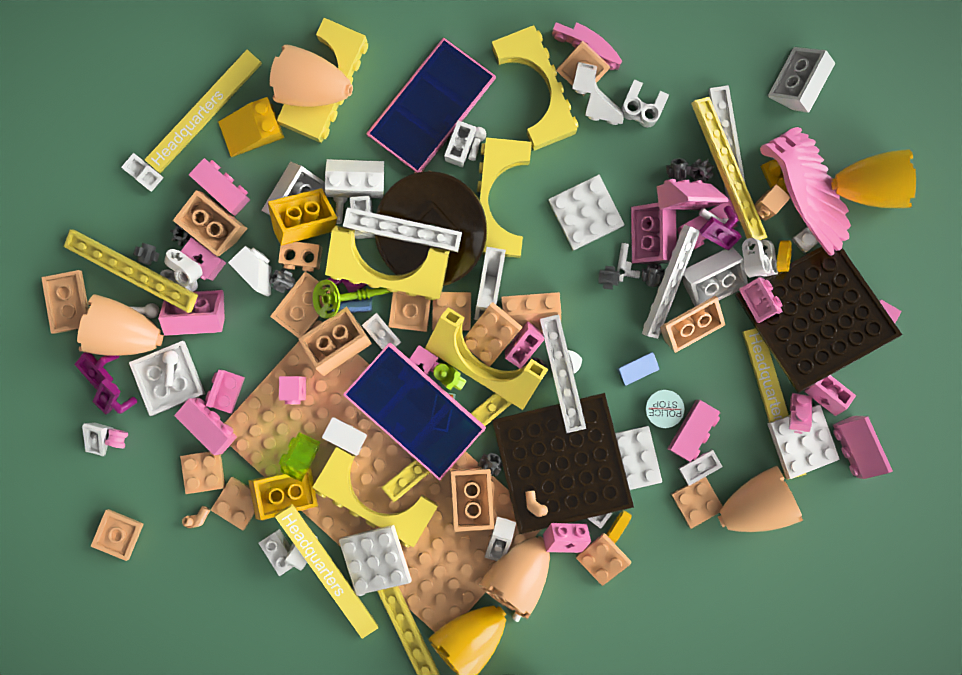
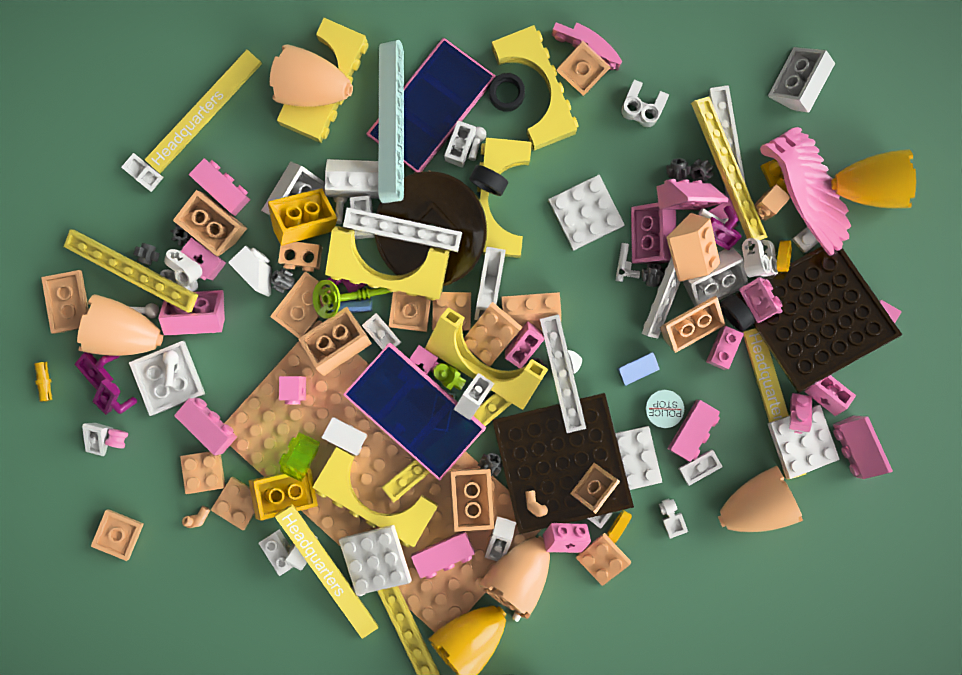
bright pink bracket [205,370,245,414] -> none
yellow slope [218,97,284,157] -> none
white arch [572,62,624,125] -> none
dark grey gear [598,266,620,290] -> none
light nougat plate [671,477,723,529] -> none
none -> yellow pin [34,362,53,402]
none -> light aqua beam [378,40,404,203]
none -> bright pink brick [411,531,475,579]
none -> white brick [454,373,495,420]
none -> black tyre [469,165,508,196]
none -> black tyre [489,73,525,112]
none -> light nougat slope [570,463,620,514]
none -> white plate [659,498,688,539]
none -> light nougat slope [666,213,720,281]
none -> bright pink brick [706,326,744,370]
none -> black tyre [719,294,755,332]

